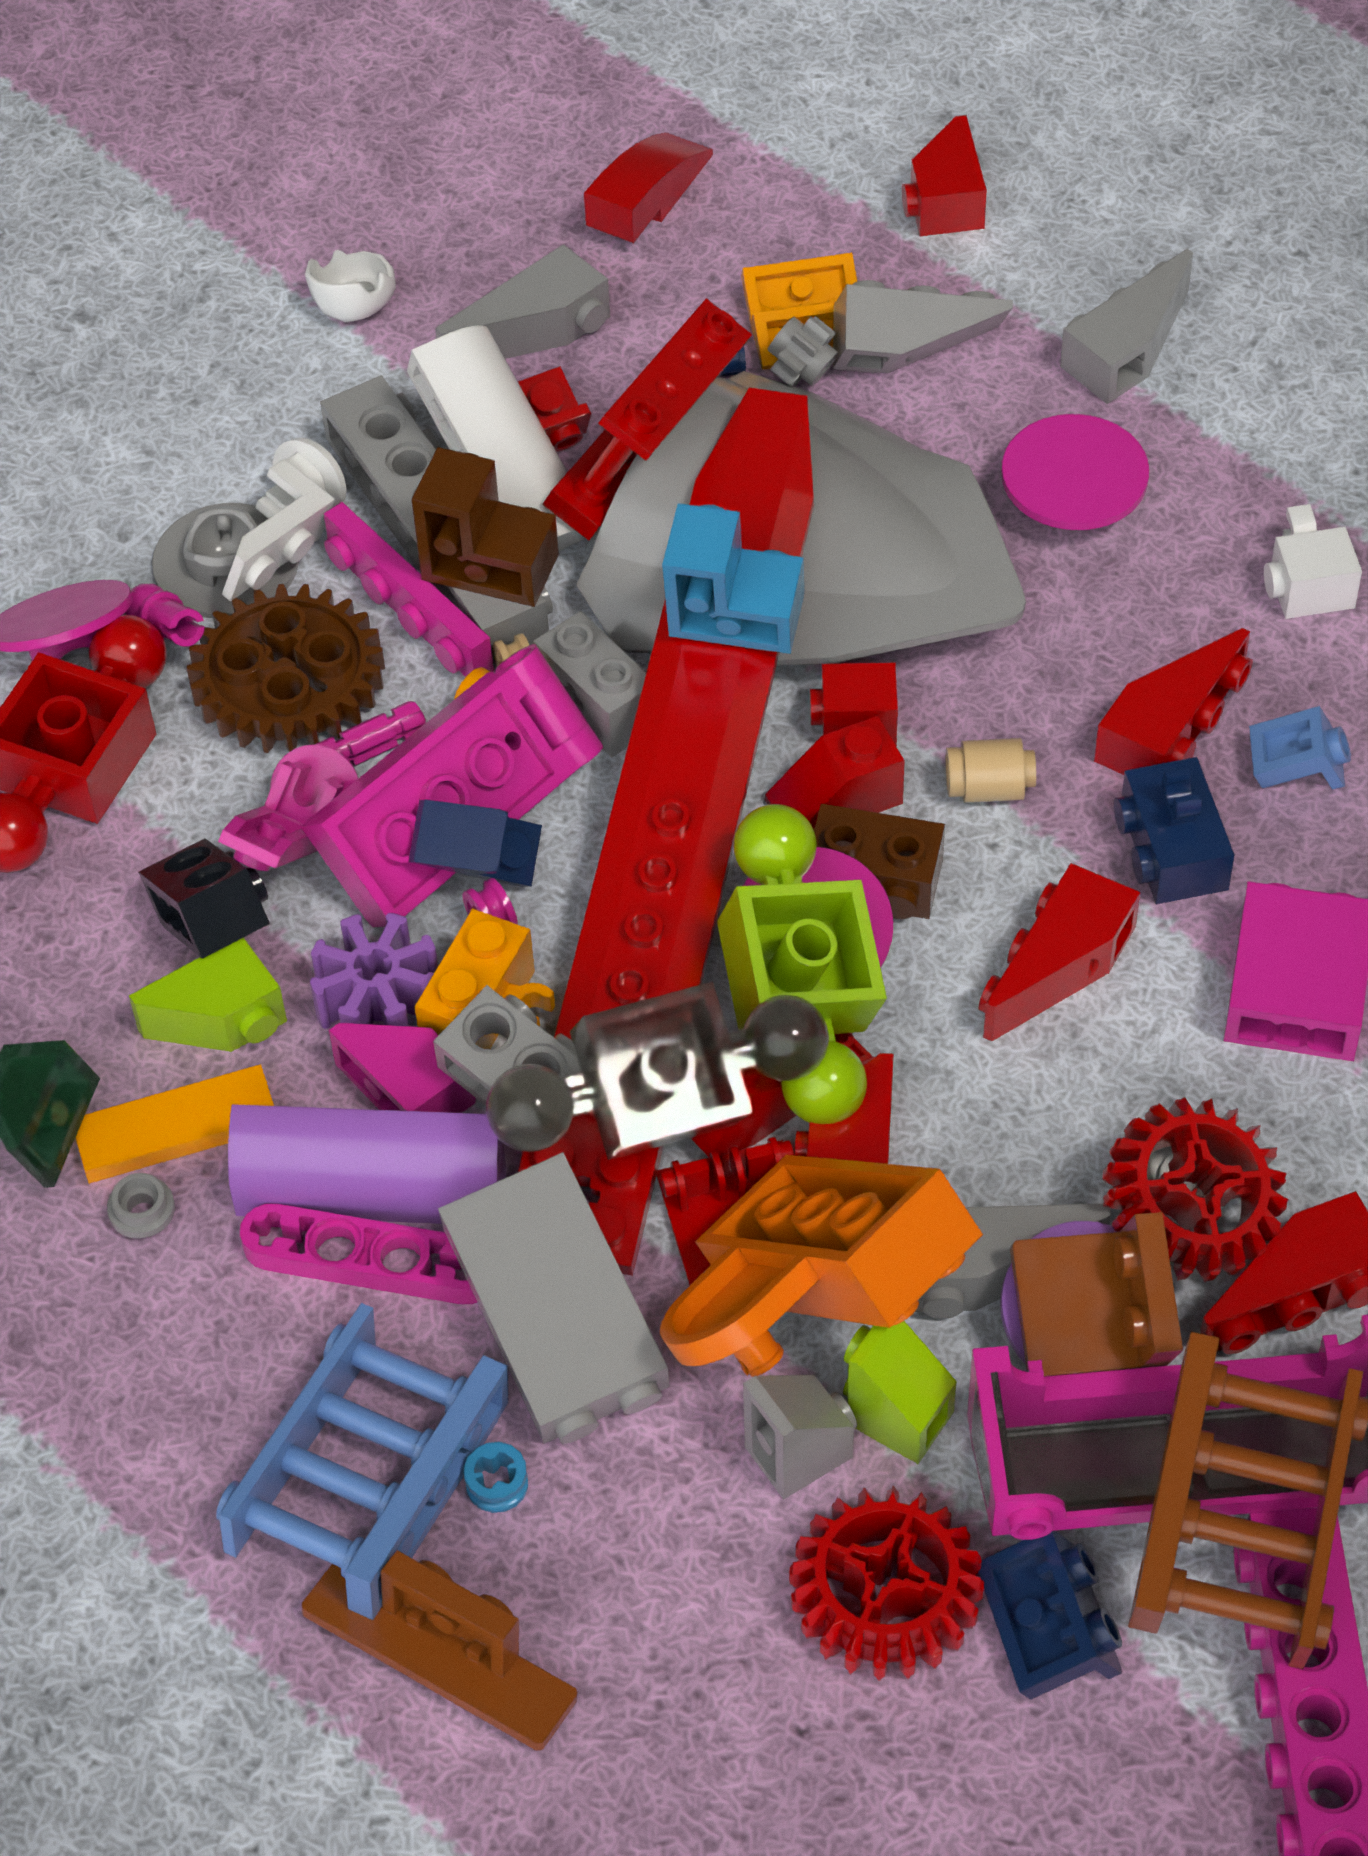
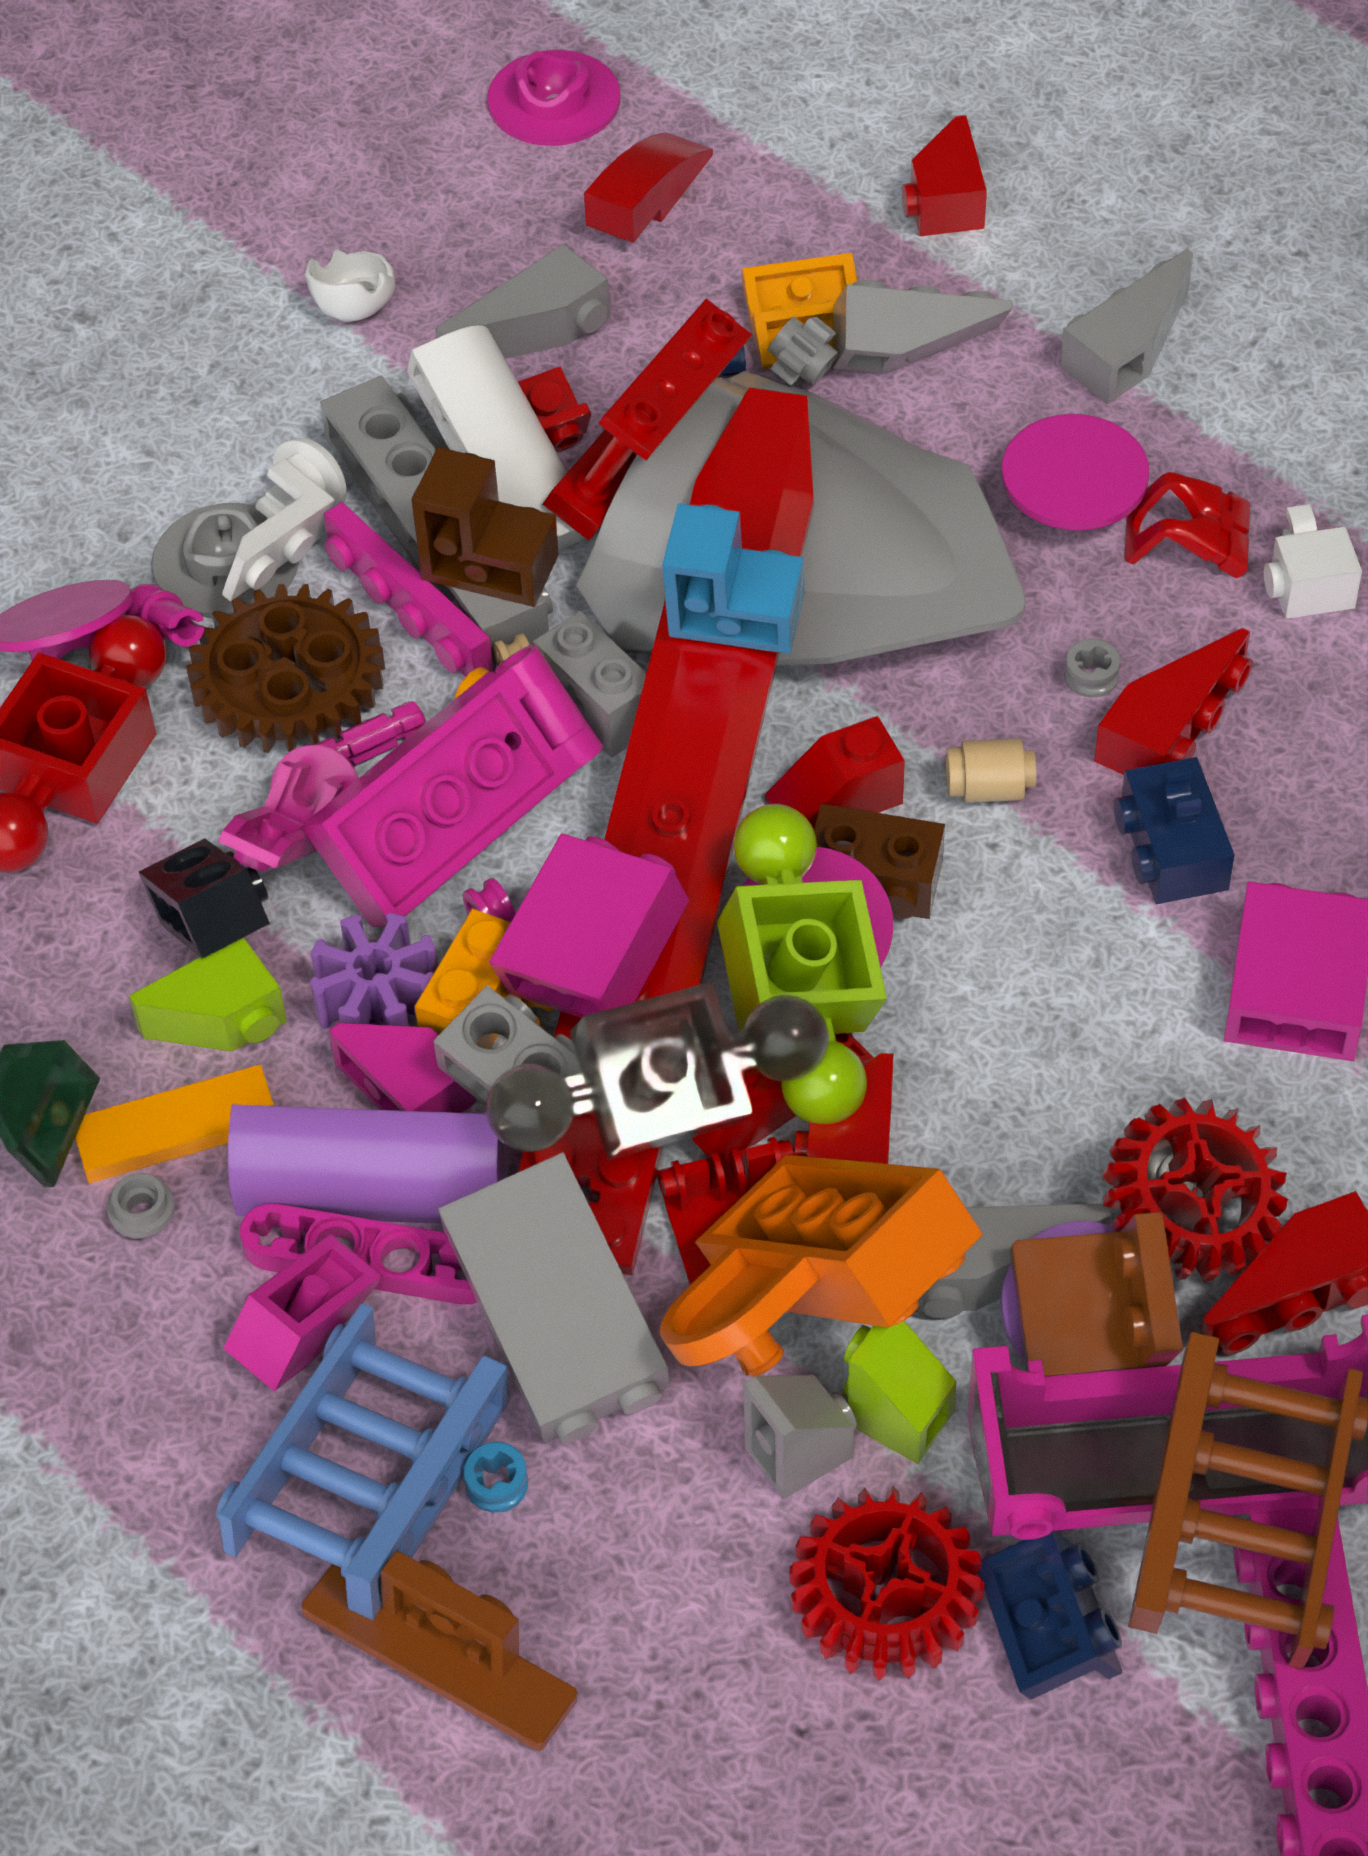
dark blue slope [408,800,542,887] -> none
red brick [810,662,898,746] -> none
red slope [978,863,1141,1041] -> none
medium blue bracket [1249,706,1351,790] -> none
none -> dark pink slope [223,1234,382,1392]
none -> dark pink piece [488,50,620,146]
none -> dark pink brick [489,833,689,1031]
none -> light grey bush [1064,638,1121,698]
none -> red piece [1124,472,1250,578]

